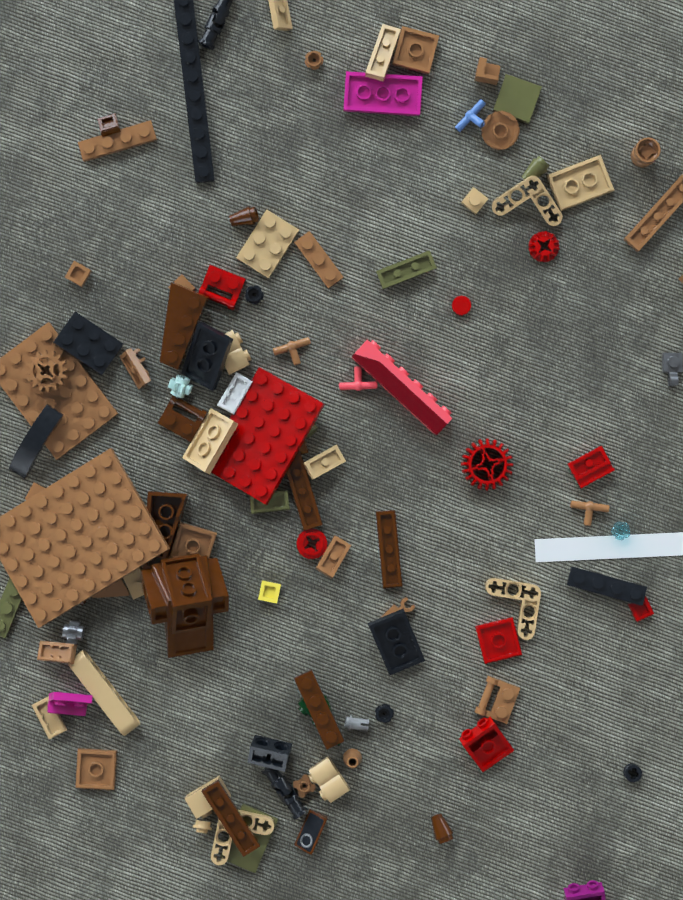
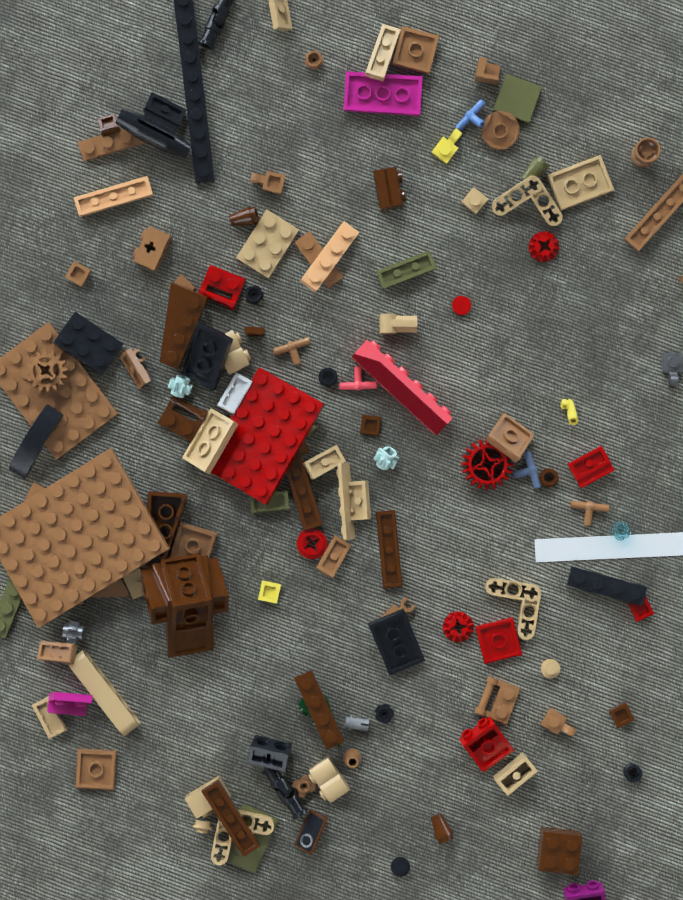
none -> light nougat plate [74,176,154,217]
none -> black plate [115,92,192,159]
none -> medium nougat brick [132,226,172,273]
none -> reddish brown tile [245,326,265,337]
none -> medium nougat plate [251,170,285,195]
none -> light nougat plate [300,221,359,292]
none -> black plate [318,368,338,387]
none -> tan bracket [336,463,371,540]
none -> reddish brown tile [360,415,381,436]
none -> reddish brown brick [373,167,406,212]
none -> light aqua gear [374,447,399,470]
none -> tan piece [379,314,417,334]
none -> black plate [391,857,410,877]
none -> light yellow plate [431,129,462,164]
none -> red gear [443,611,474,642]
none -> medium nougat tile [485,413,535,463]
none -> tan brick [493,752,538,796]
none -> sand blue piece [513,451,541,489]
none -> reddish brown brick [536,826,582,875]
none -> reddish brown plate [539,468,559,487]
none -> medium nougat plate [540,707,577,737]
none -> tan plate [541,659,560,678]
none -> light yellow arm [560,399,579,425]
none -> reddish brown plate [608,702,635,728]

